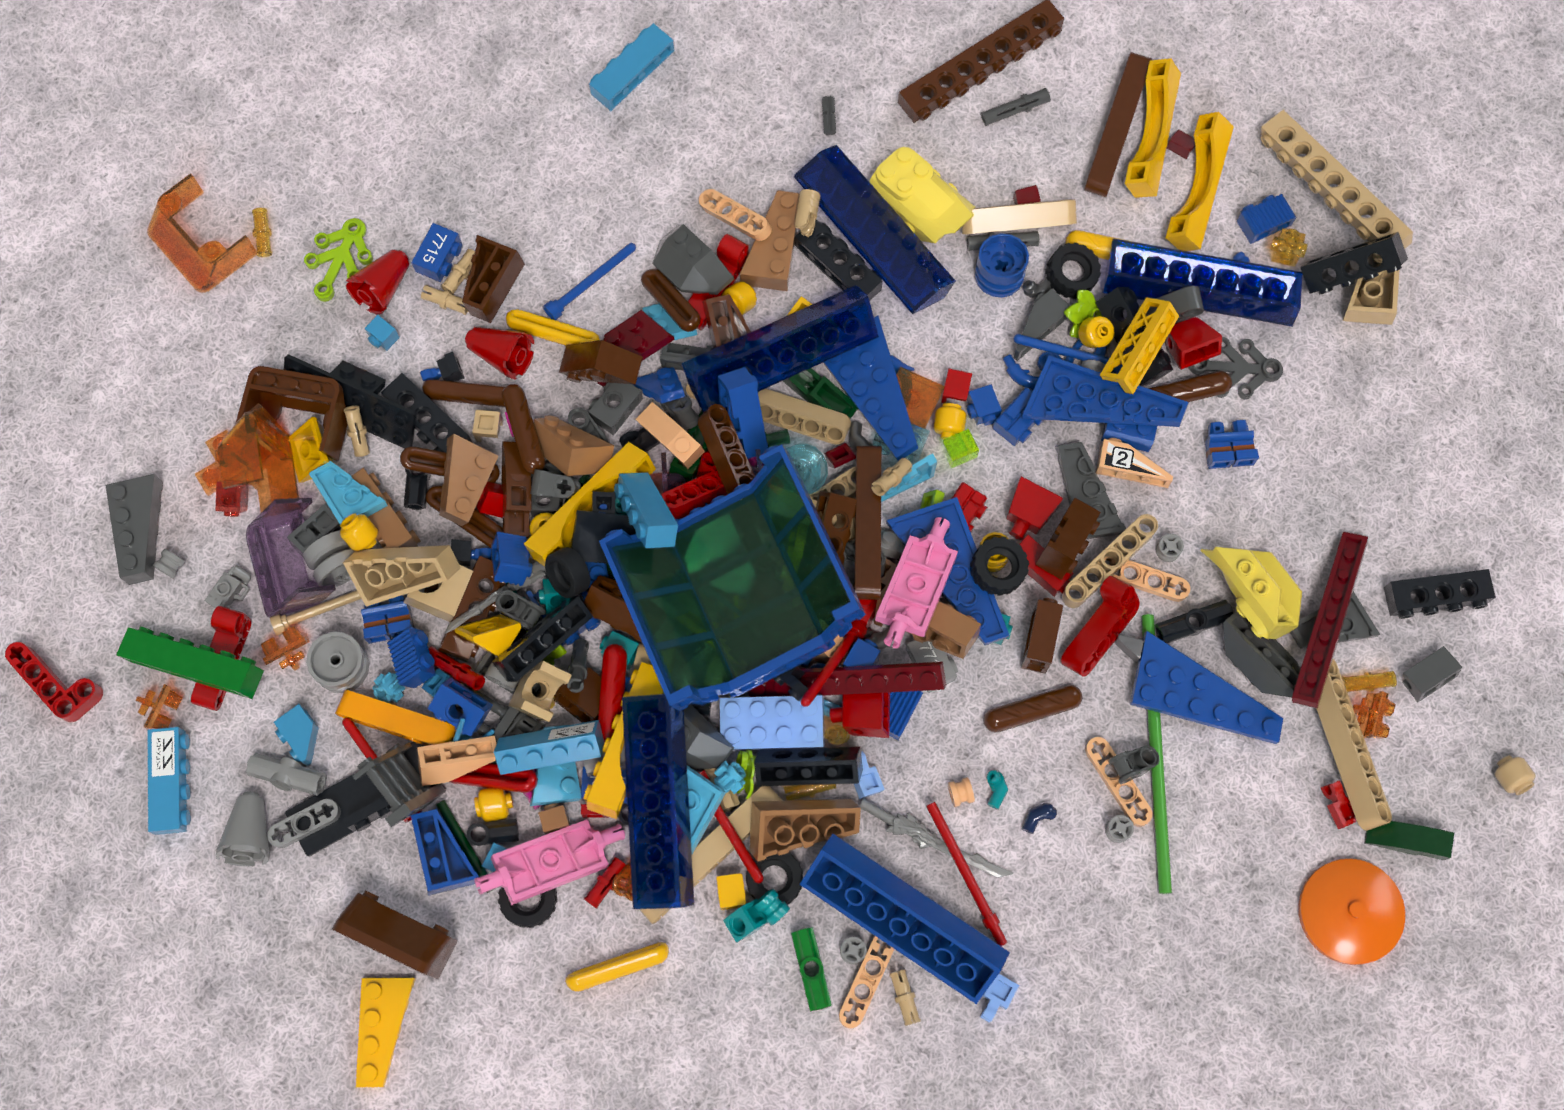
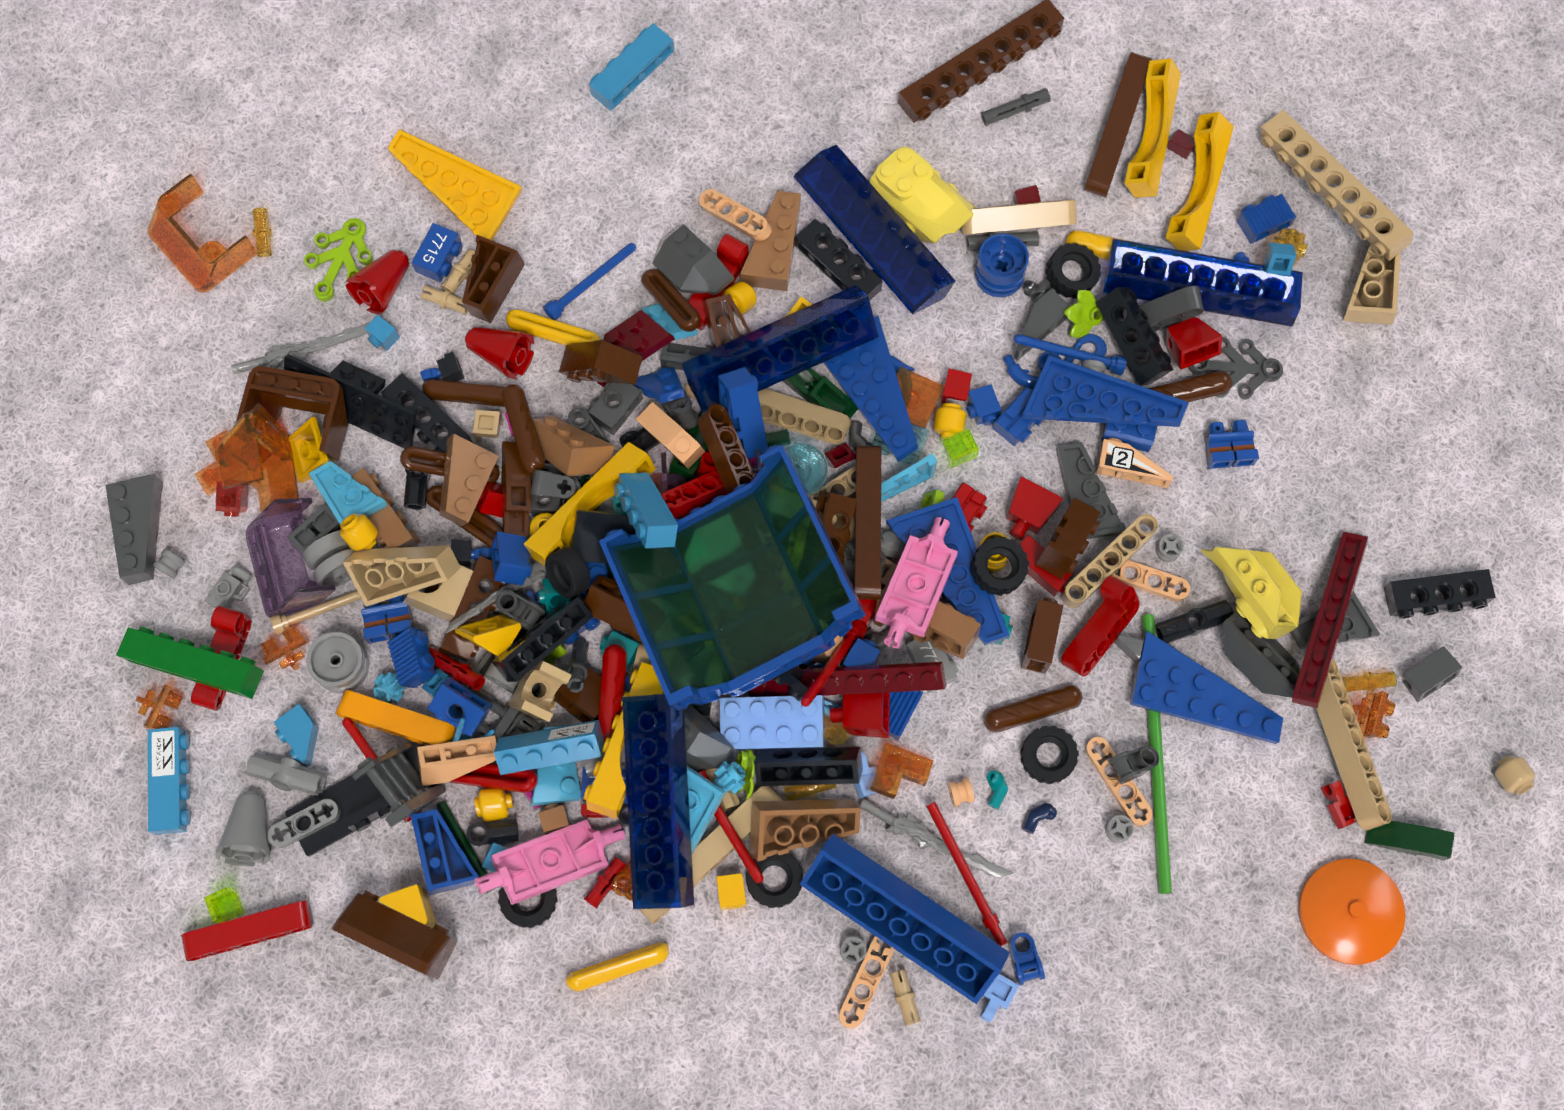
red beam [5,642,103,722] -> none
tan pin [344,406,370,457] -> none
yellow wing [356,978,416,1087] -> none
black piece [592,492,615,513] -> none
teal brick [723,898,768,943] -> none
teal wheel [754,888,790,926] -> none
green piece [791,927,832,1012] -> none
tan hinge [795,189,821,237] -> none
dark grey piece [822,96,836,135] -> none
tan pin [872,458,913,496] -> none
yellow head [1078,316,1114,348] -> none
yellow fence [1100,297,1179,394] -> none
black brick [1300,232,1408,295] -> none
none -> red beam [181,901,313,961]
none -> clear neon green panel [204,887,245,923]
none -> light grey sword [231,322,370,374]
none -> yellow slope [379,884,436,928]
none -> yellow wing [388,129,522,241]
none -> clear orange plate [870,743,933,799]
none -> blue piece [1008,932,1045,986]
none -> black tyre [1020,726,1079,784]
none -> dark azure plate [1263,242,1296,276]

